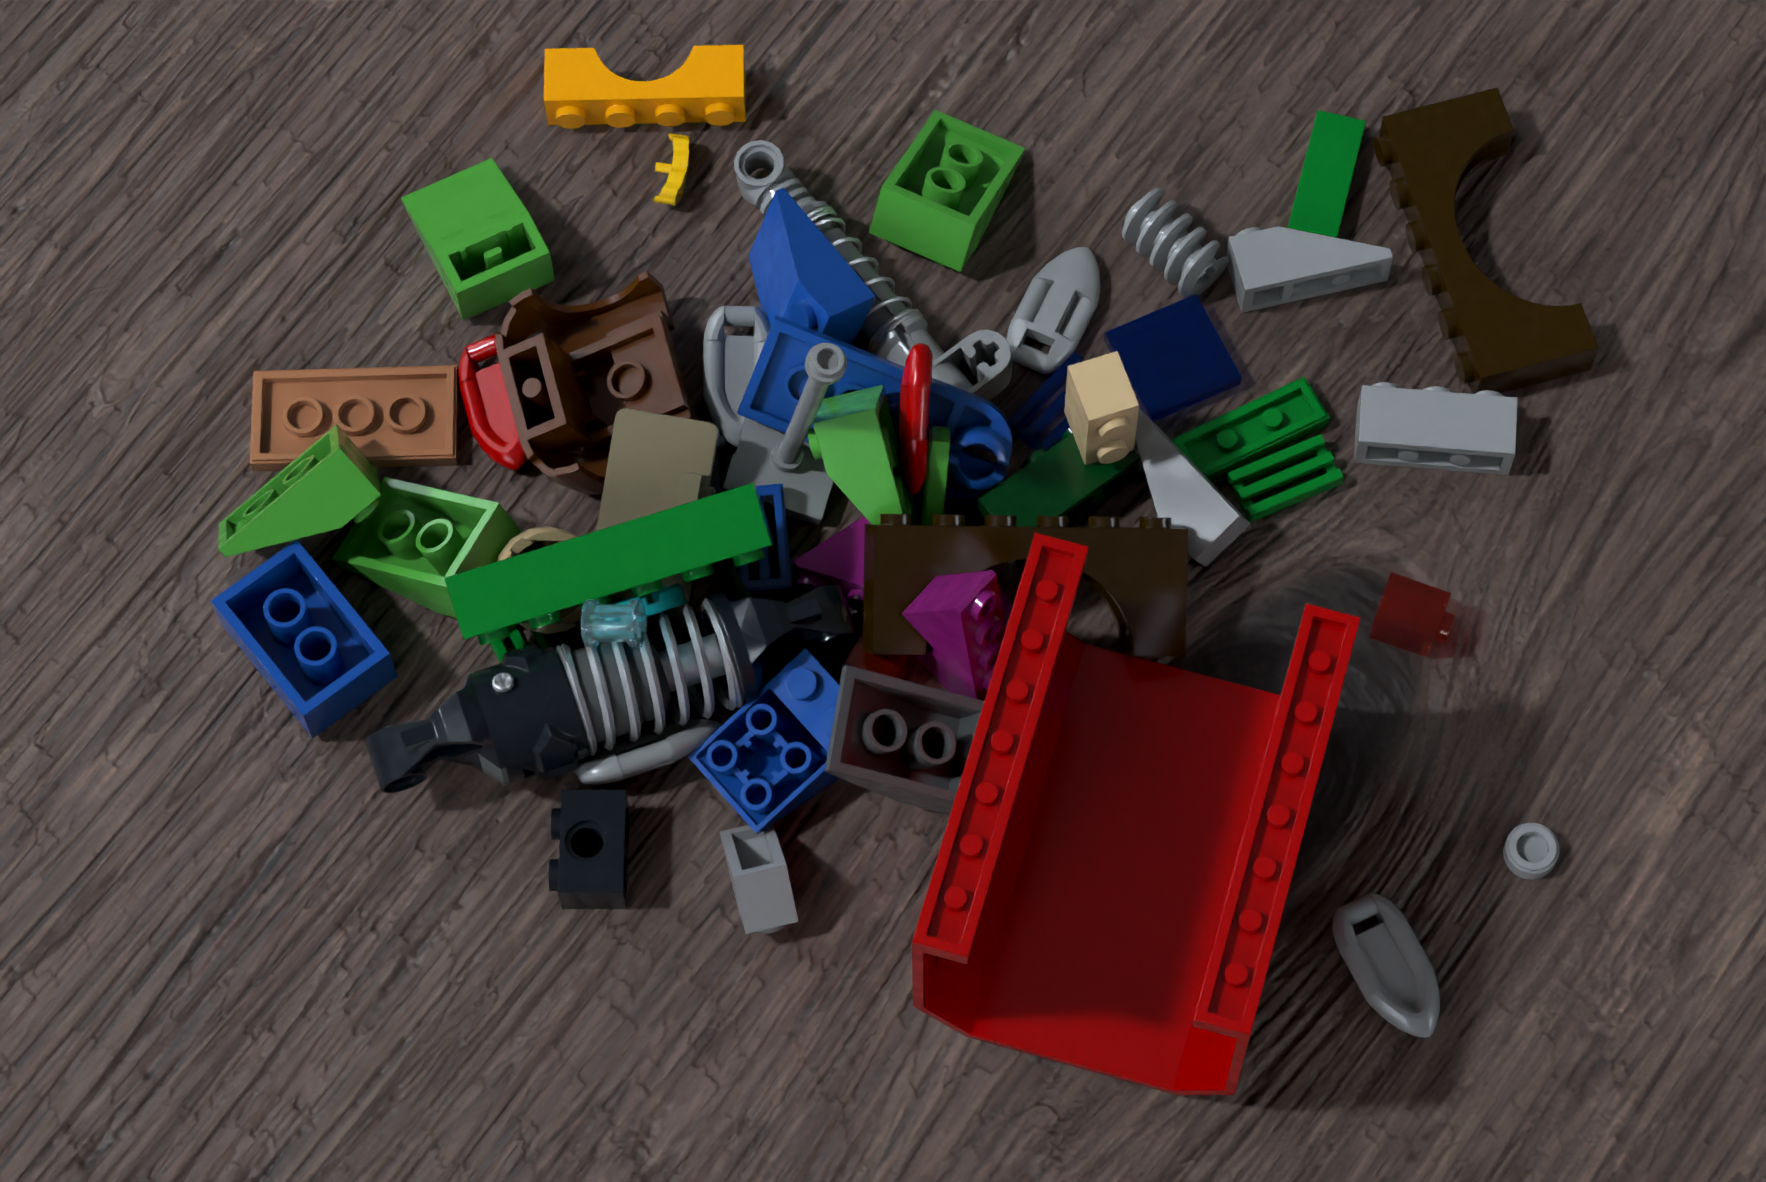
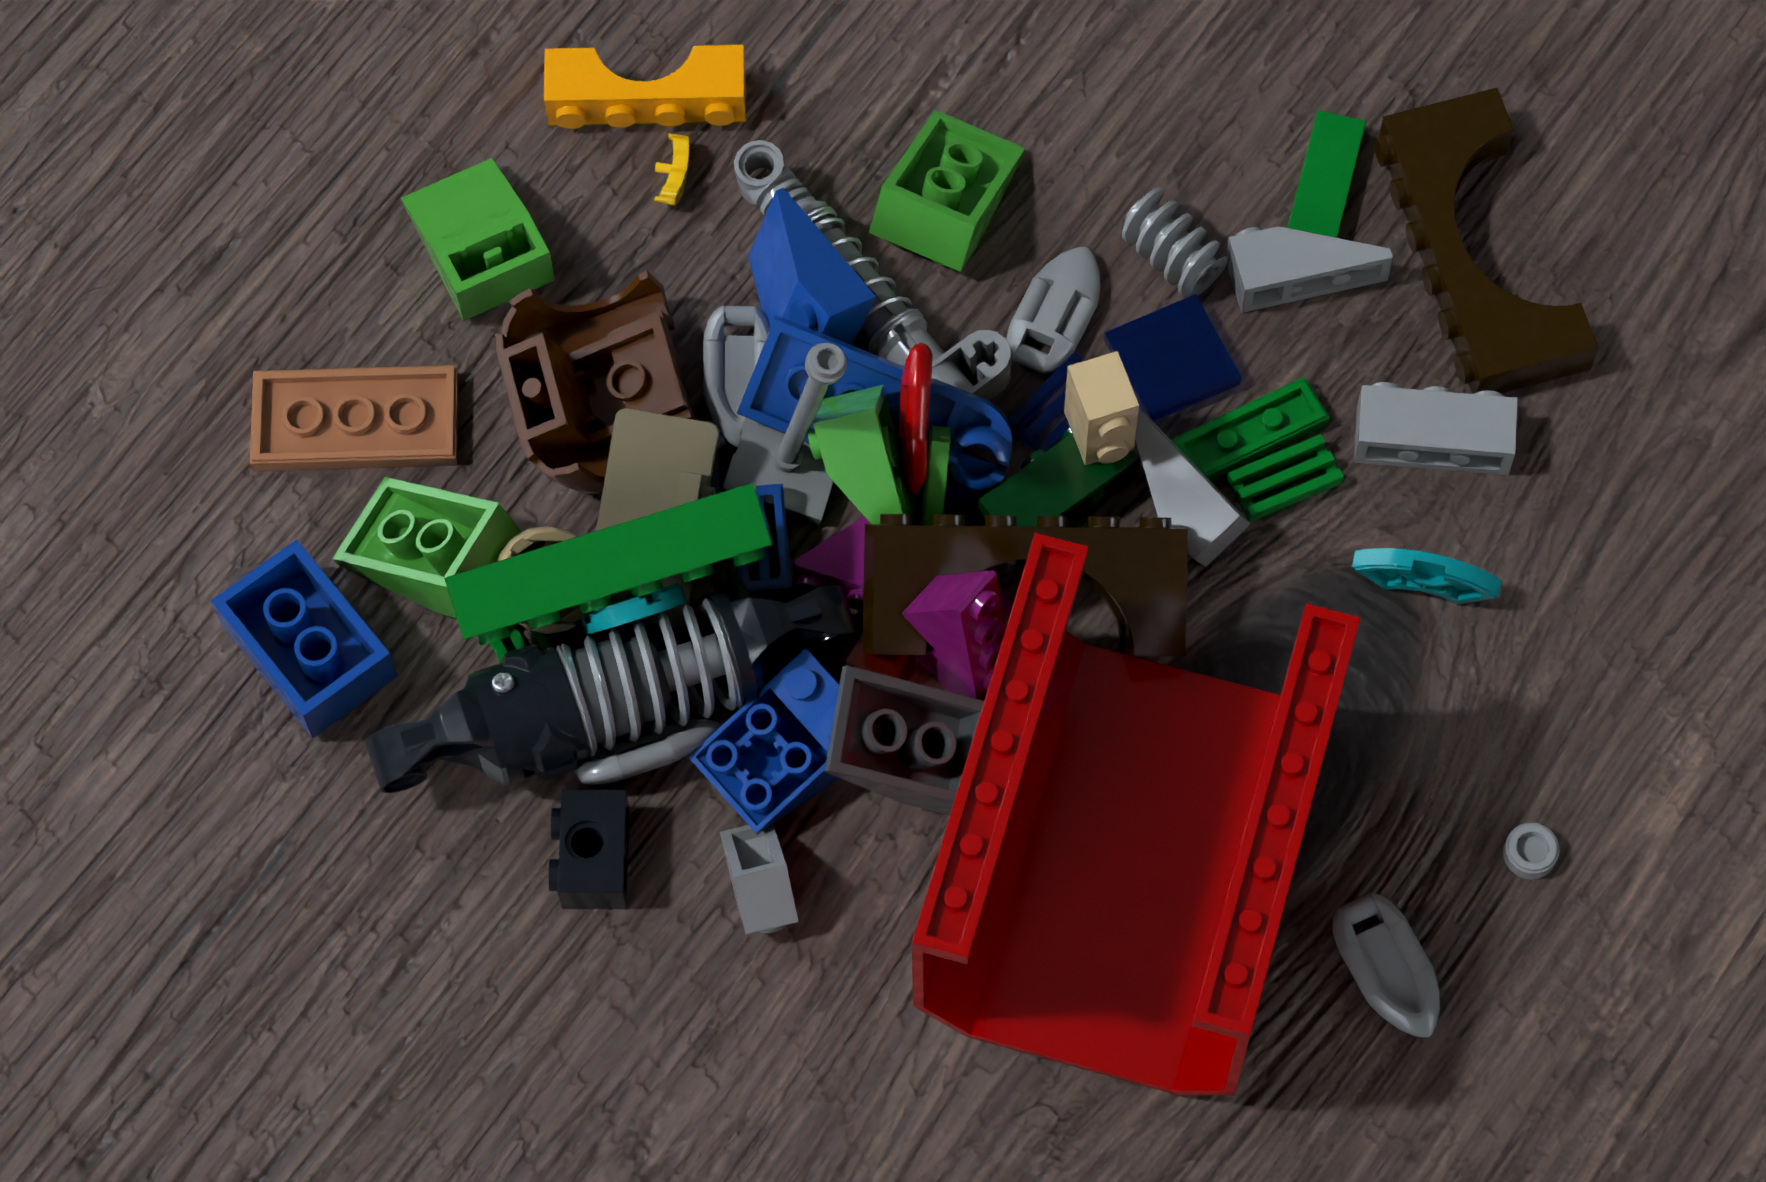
bright green slope [218,424,381,557] -> none
red piece [458,333,527,470] -> none
clear light blue bush [581,599,647,647] -> none
clear red brick [1369,572,1455,658] -> none
none -> teal tile [1352,548,1502,605]

